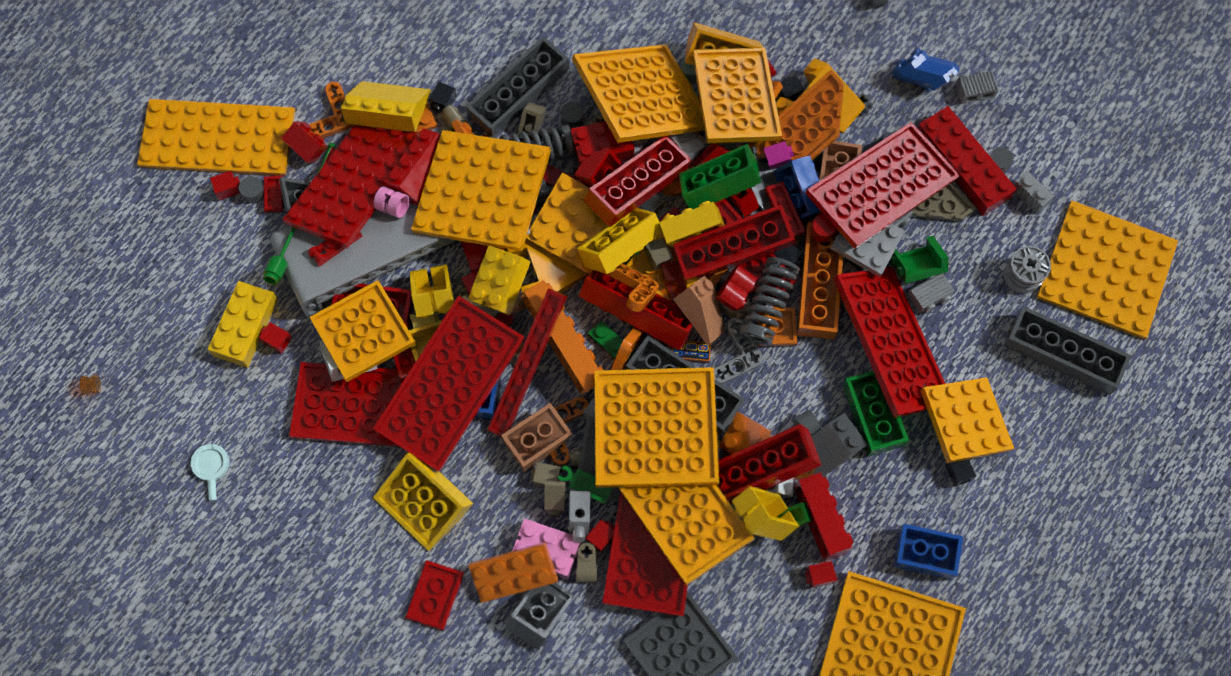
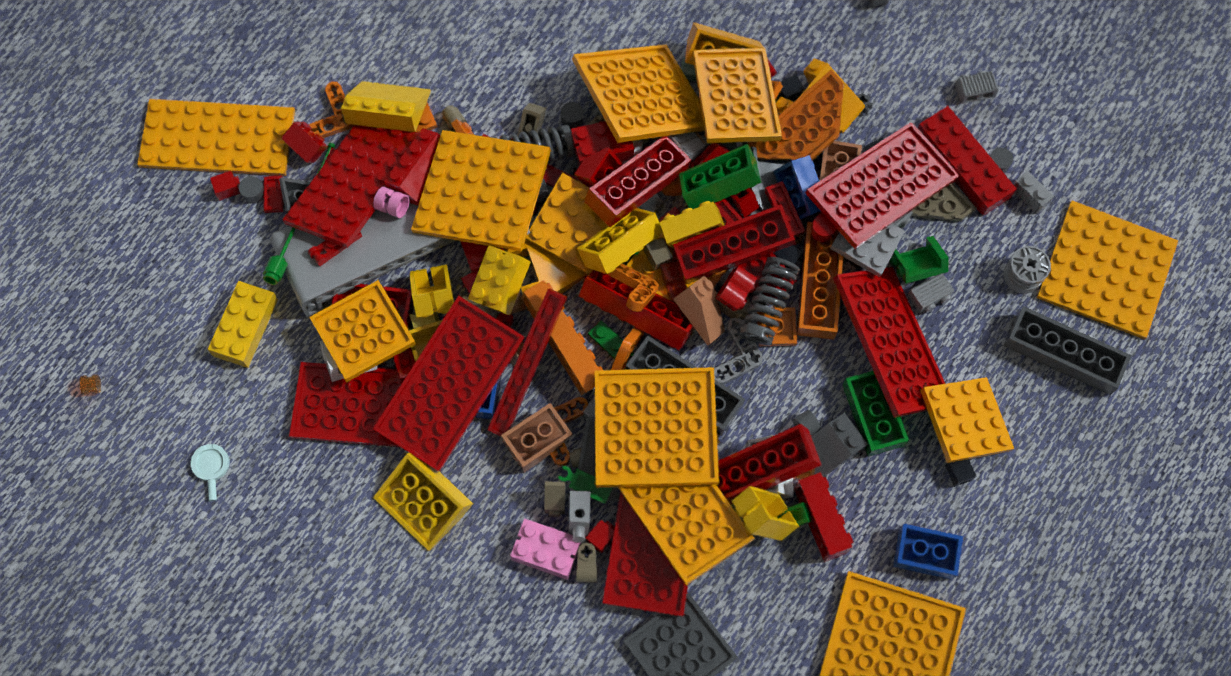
red brick [259,322,292,354] -> none
red tile [405,560,465,631] -> none
black brick [429,81,456,113] -> none
dark grey brick [466,36,569,137] -> none
orange plate [468,542,558,603] -> none
dark grey slope [505,583,575,650] -> none
dark tan brick [530,462,561,488] -> none
tile [672,341,711,363] -> none
orange plate [719,412,772,454] -> none
dark pink brick [764,141,794,170] -> none
red brick [804,561,837,589] -> none
blue brick [892,48,960,93] -> none

